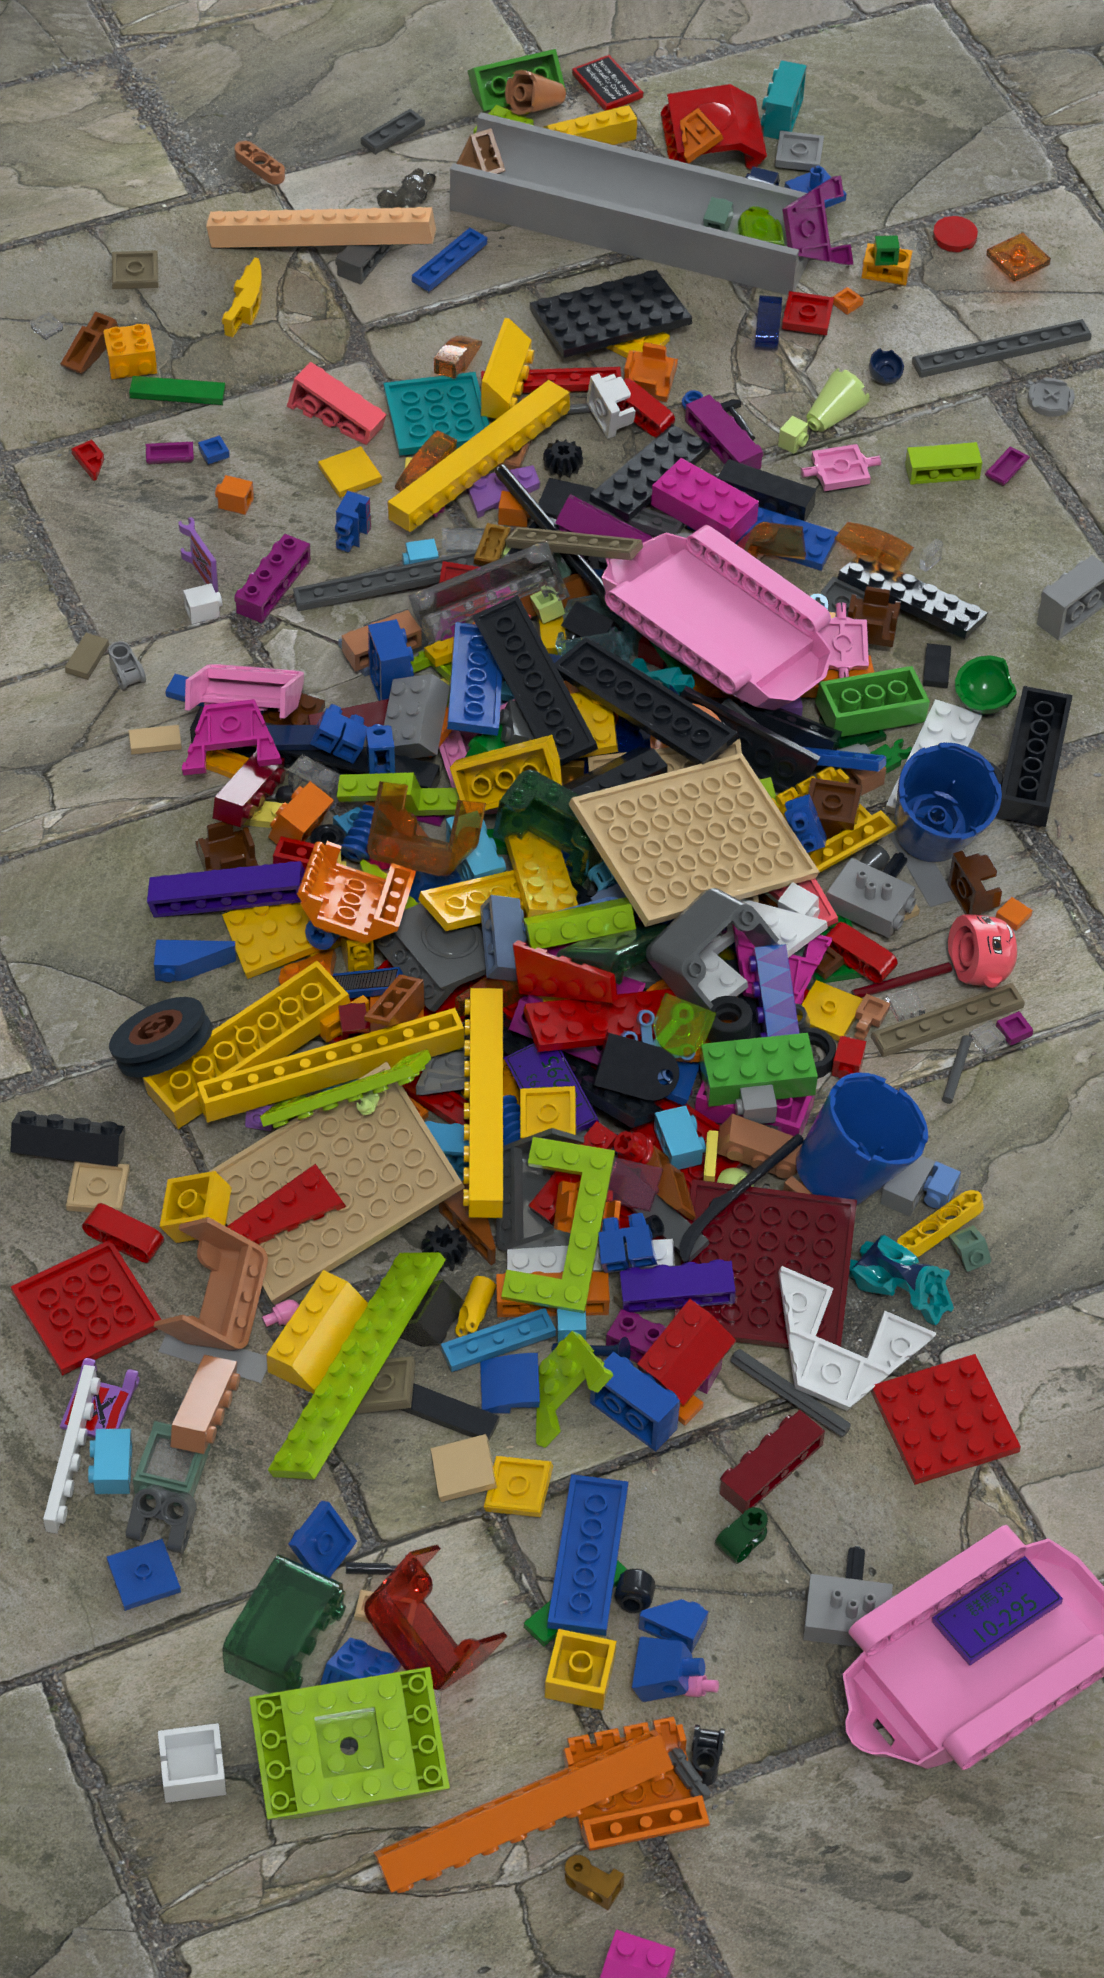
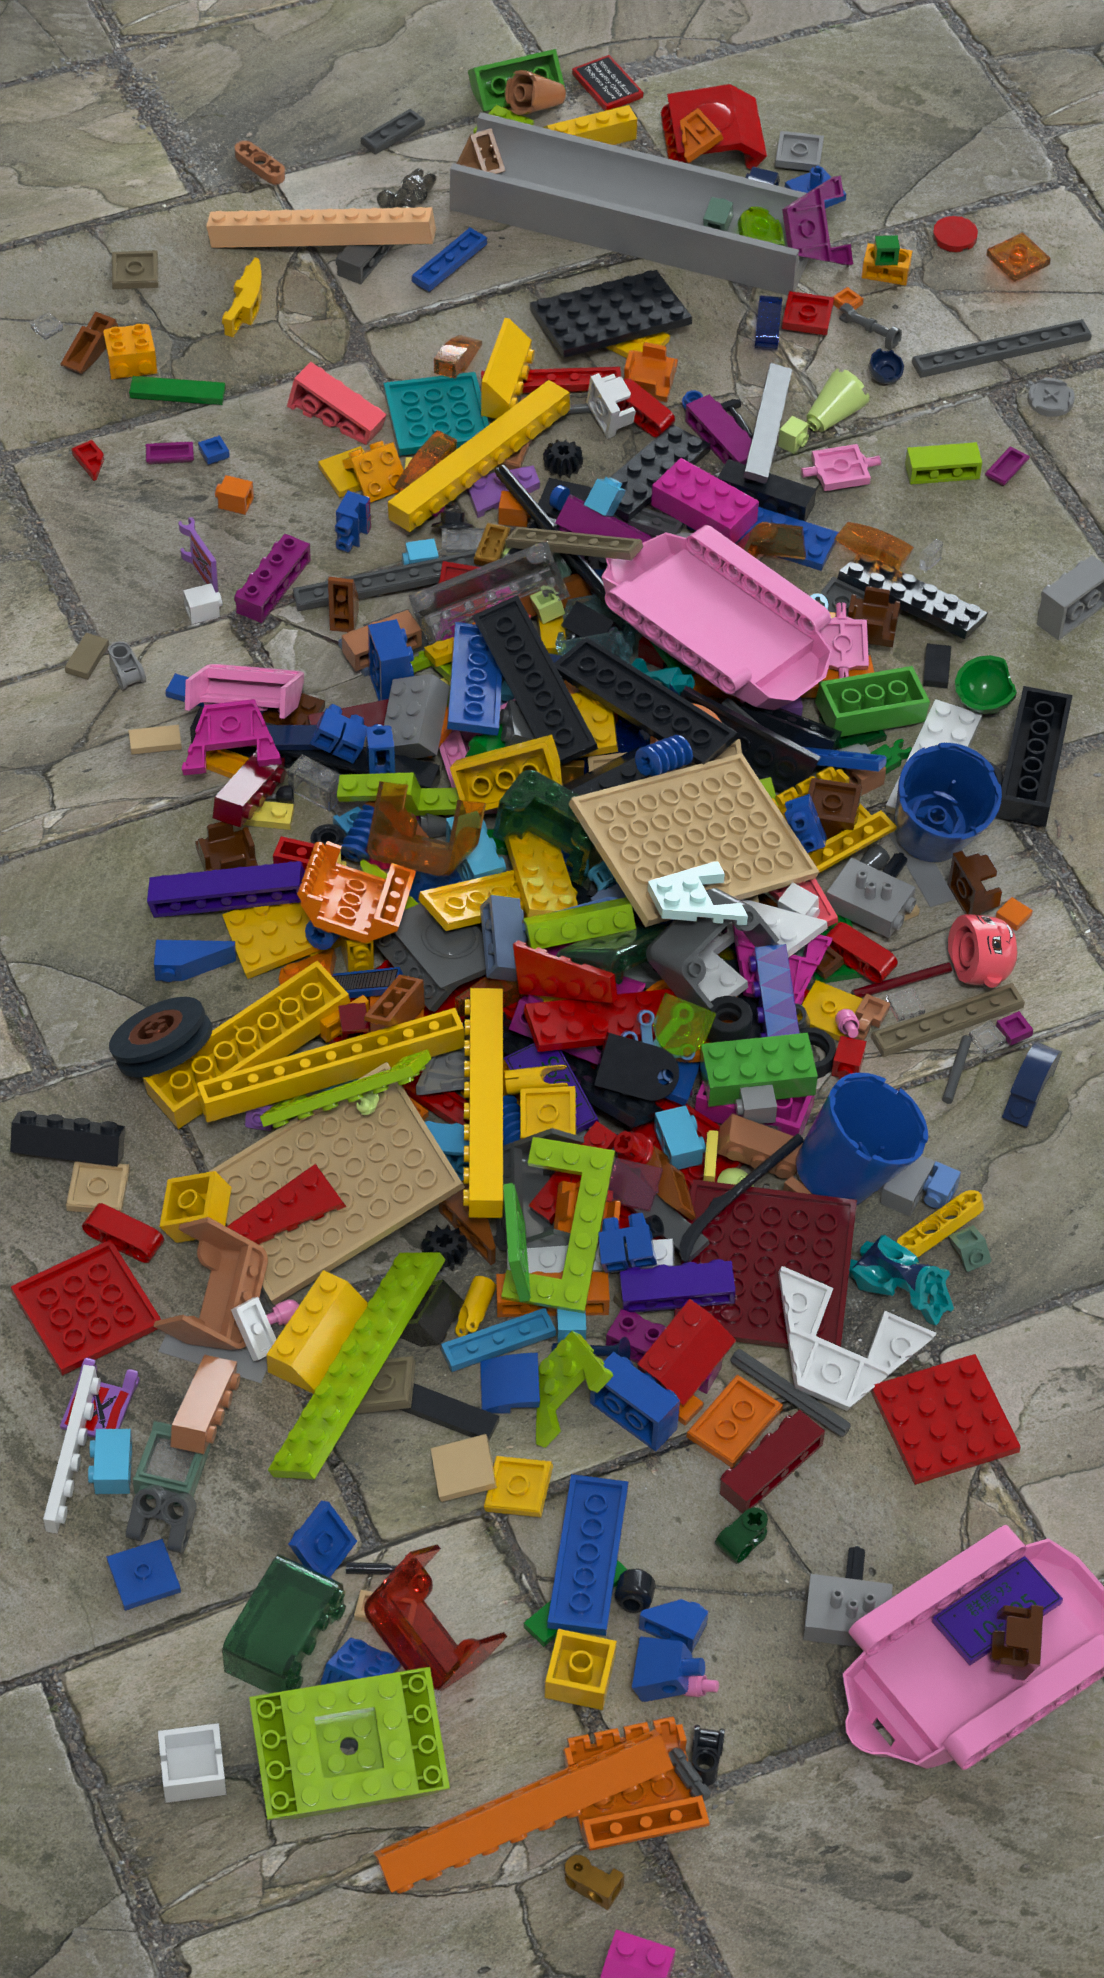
orange brick [268,781,334,844] -> none
teal brick [761,60,807,139] -> none
none -> white plate [231,1297,276,1361]
none -> dark orange slope [328,577,359,632]
none -> light orange bracket [342,440,409,502]
none -> dark grey cone [418,813,446,838]
none -> black piece [431,511,474,528]
none -> bright green tile [503,1183,531,1302]
none -> yellow piece [505,1065,568,1095]
none -> blue tile [549,485,570,510]
none -> medium azure brick [584,477,626,516]
none -> blue piece [635,735,693,777]
none -> light aqua wing [648,861,748,925]
none -> orange tile [686,1375,783,1468]
none -> tile [743,363,793,484]
none -> bright pink cylinder [835,1009,859,1038]
none -> dark grey piece [839,303,902,350]
none -> reddish brown panel [990,1605,1043,1680]
none -> dark blue arch [1002,1042,1062,1127]

